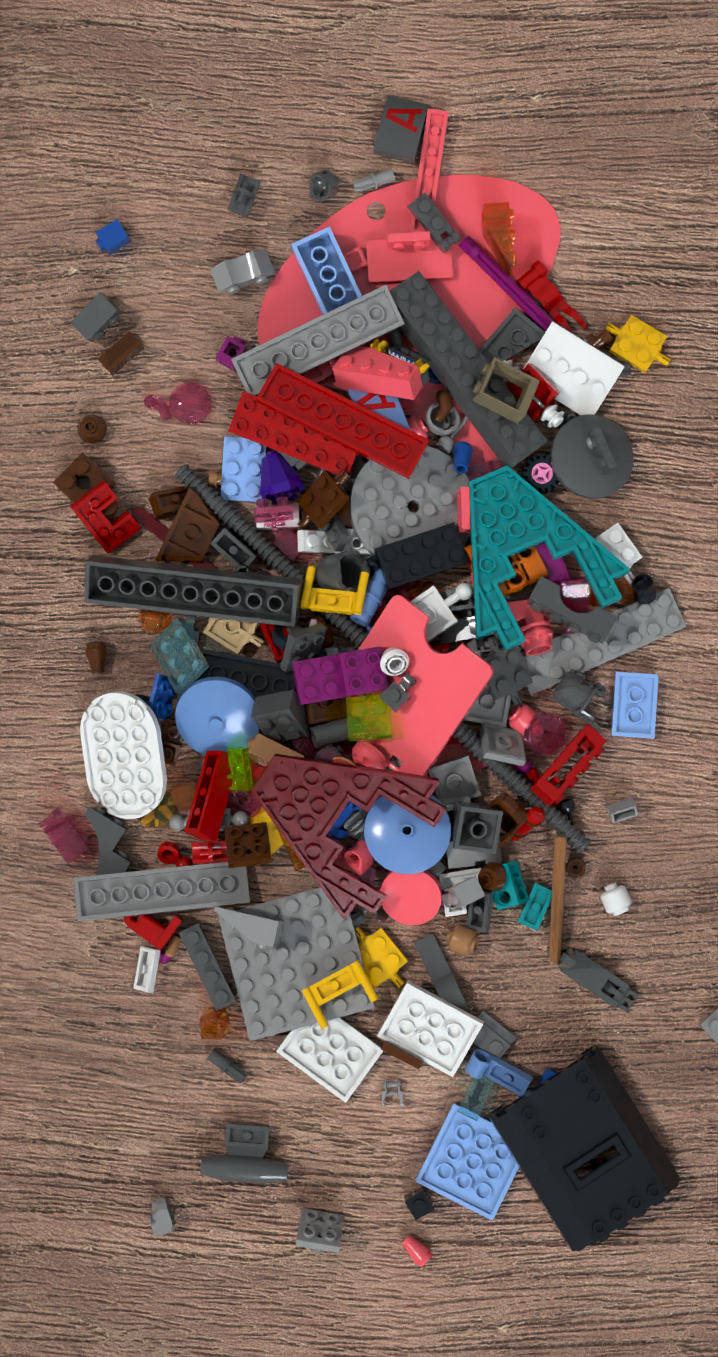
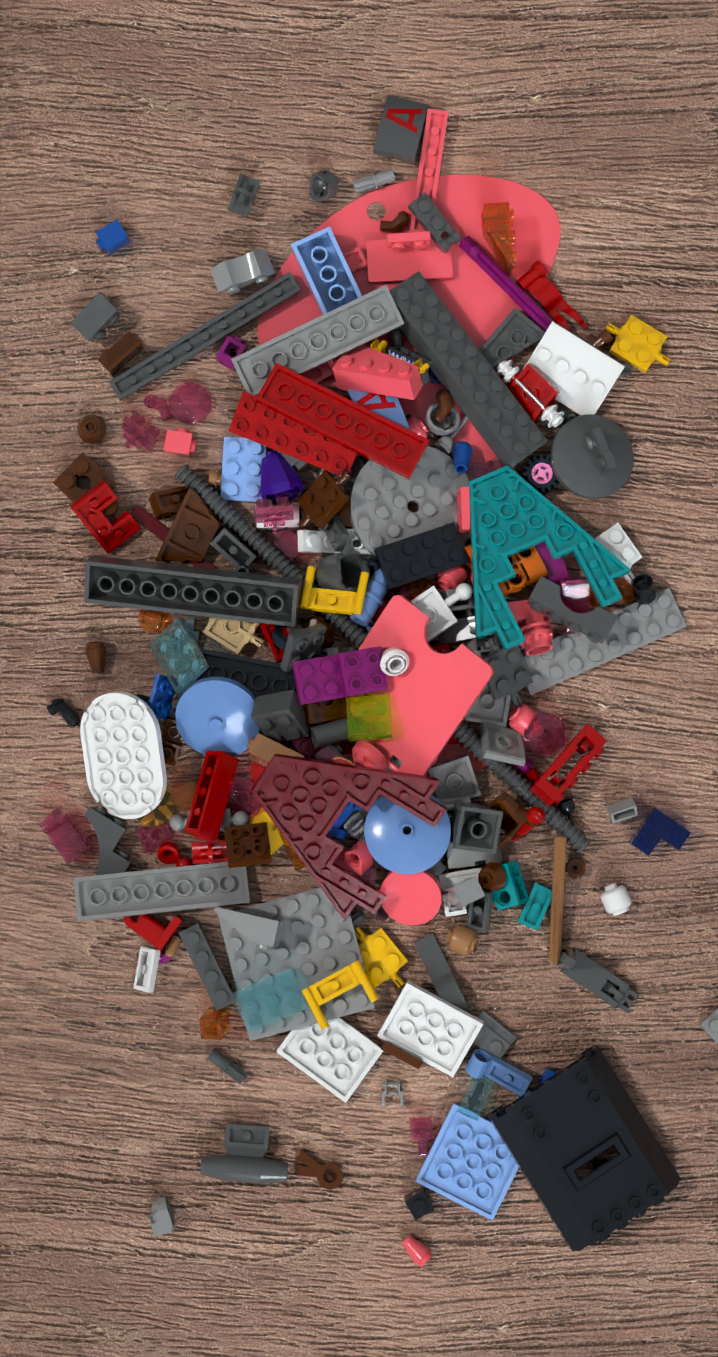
clear neon green plate [227,747,253,791] -> none
light grey plate [296,1208,344,1254] -> none
dark grey plate [379,673,417,713] -> none
dark tan window [472,357,540,424] -> none
dark grey helmet [552,669,607,730] -> none
light blue plate [611,672,659,739] -> none
none -> black arm [47,698,81,728]
none -> dark grey plate [109,272,301,401]
none -> clear pink hips [121,412,161,452]
none -> clear pink plate [136,822,174,853]
none -> coral brick [164,428,197,458]
none -> clear light blue plate [232,967,309,1034]
none -> reddish brown piece [295,1149,343,1190]
none -> reddish brown arm [380,211,409,233]
none -> clear pink plate [410,1117,433,1156]
none -> coral head [436,565,467,590]
none -> clear blue brick [628,808,691,856]

